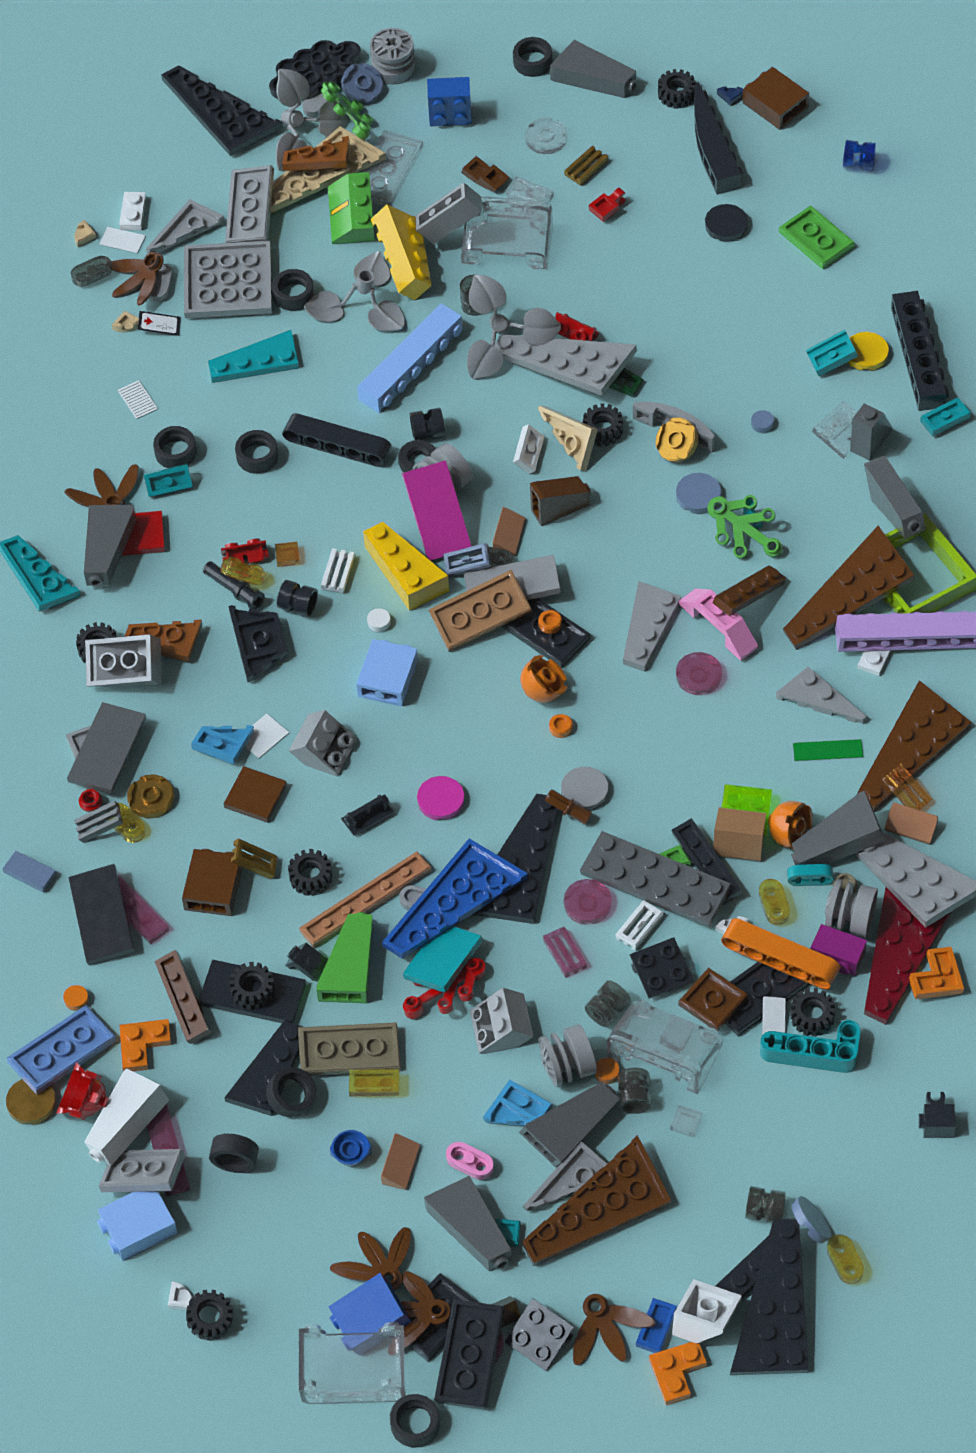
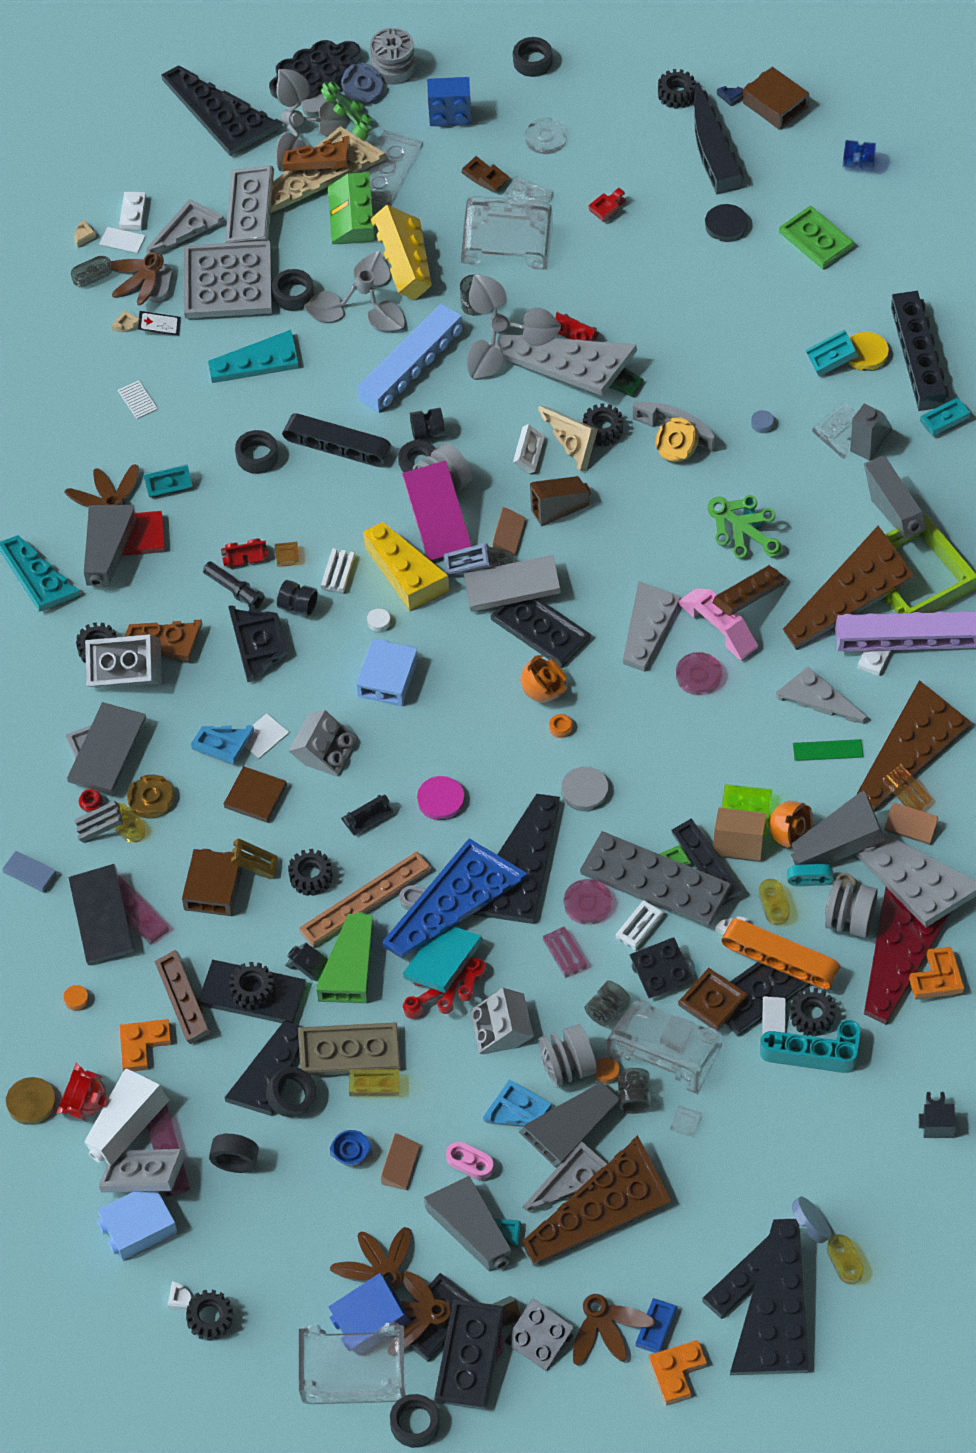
medium blue tile [7,1005,116,1095] -> none
black tyre [153,426,197,468] -> none
clear yellow plate [220,557,266,585] -> none
light grey brick [415,183,482,244] -> none
medium nougat tile [428,569,532,651] -> none
orange tile [538,610,562,634] -> none
reddish brown axle [545,789,592,825] -> none
dark grey slope [550,40,637,98] -> none
pearl gold tile [564,146,608,186] -> none
white slope [672,1279,742,1343] -> none
sand blue tile [676,473,721,514] -> none
clear smoke wheel [745,1186,786,1223] -> none
magenta brick [810,924,867,976] -> none

